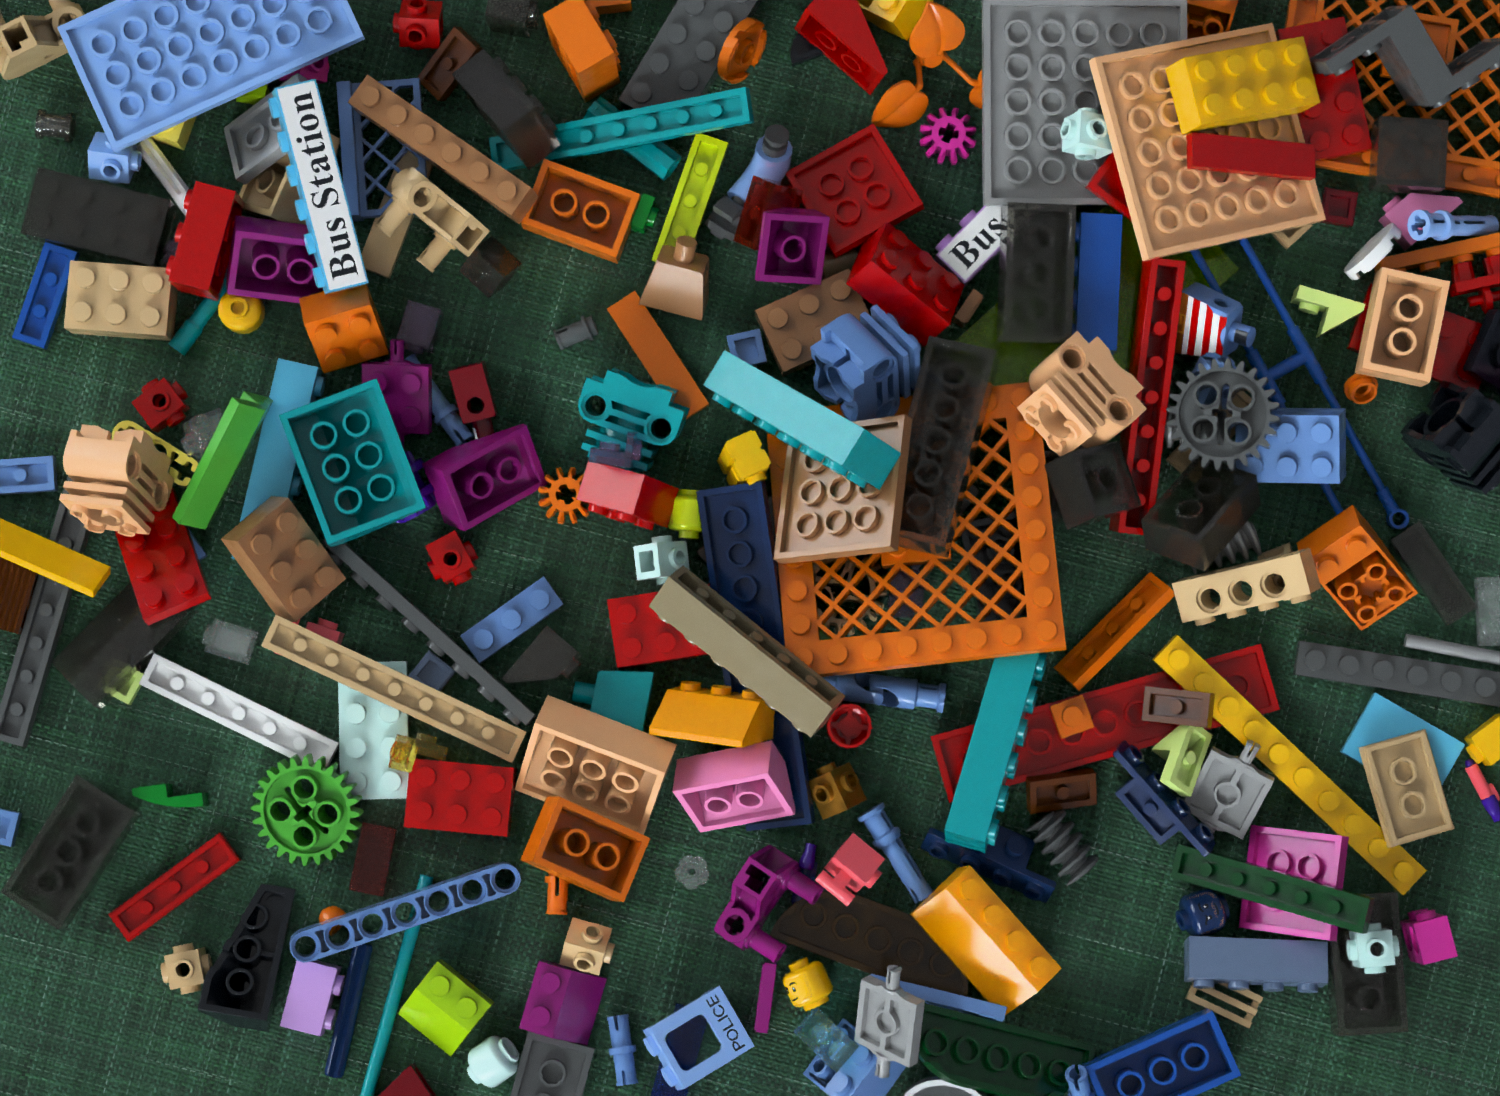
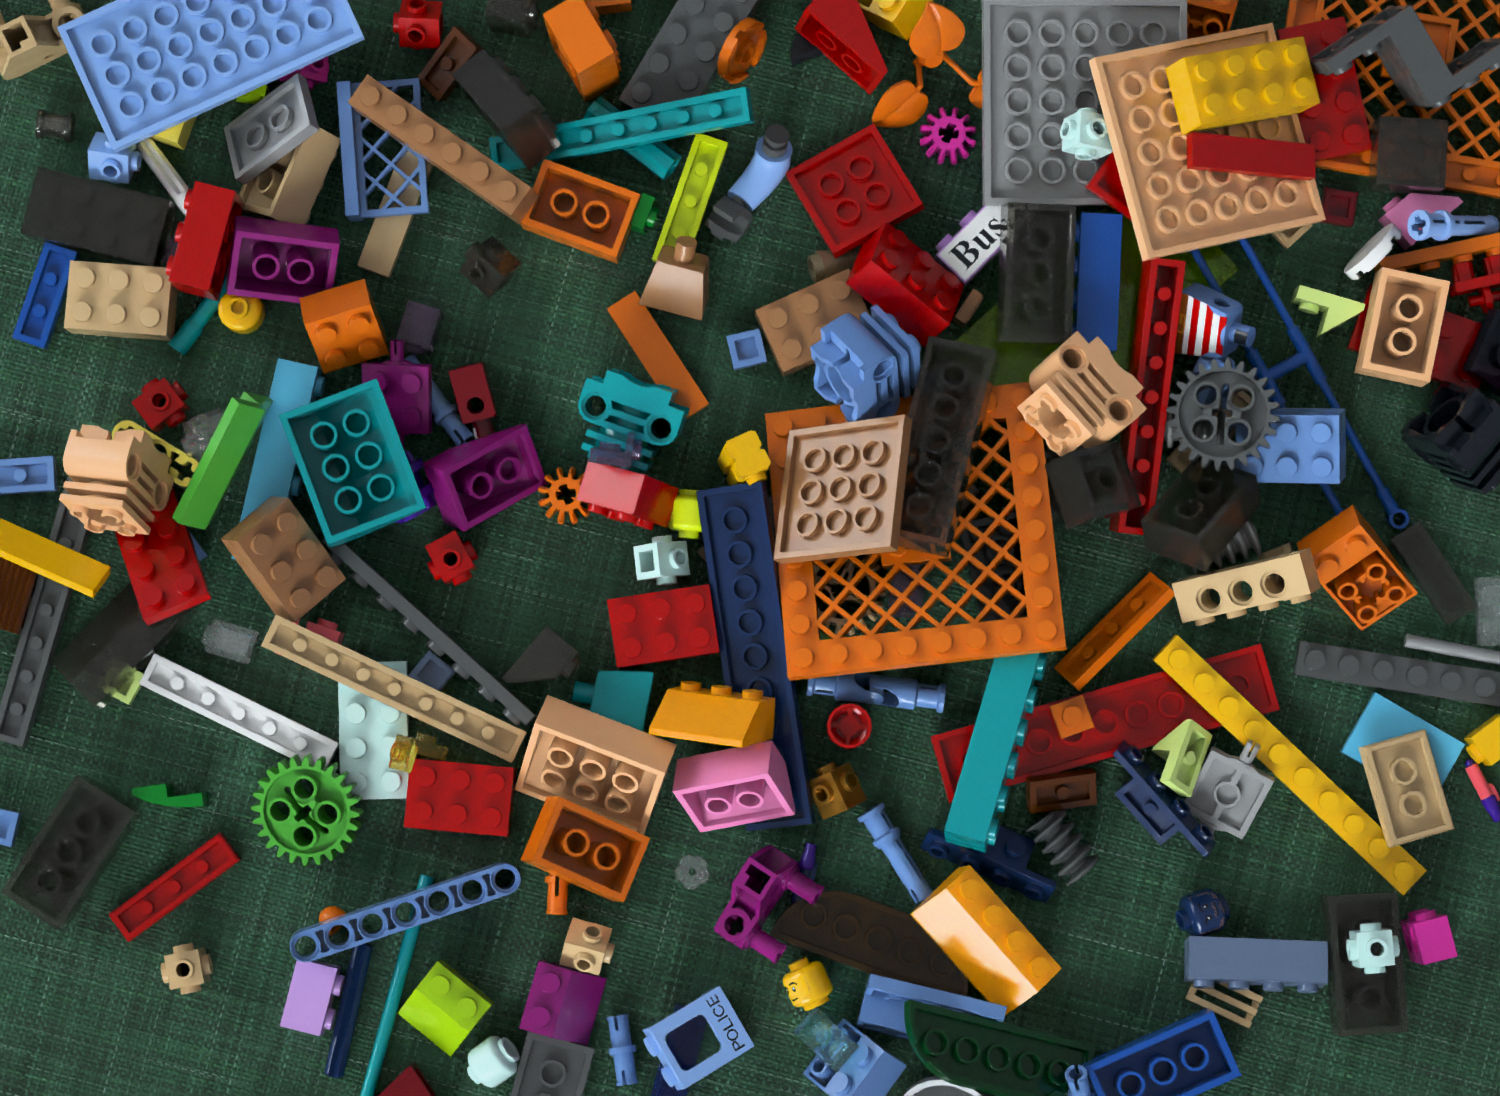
black wedge [198,884,296,1032] -> none
brick [268,79,369,294] -> none
clear red tile [349,822,398,897] -> none
tan piece [373,167,490,273] -> none
medium blue plate [460,576,564,664] -> none
dark grey pin [553,315,599,350] -> none
dark tan brick [649,565,845,738] -> none
brick [703,350,901,490] -> none
clear red brick [733,175,804,251] -> none
magenta tile [754,961,777,1034] -> none
magenta slope [755,207,830,285] -> none
coral brick [815,833,885,906] -> none
light grey plate [854,965,925,1078] -> none
reddish brown plate [1141,686,1215,728] -> none
dark green plate [1171,844,1375,934] -> none
dark pink plate [1239,825,1349,942] -> none
orange plate [1344,373,1378,404] -> none

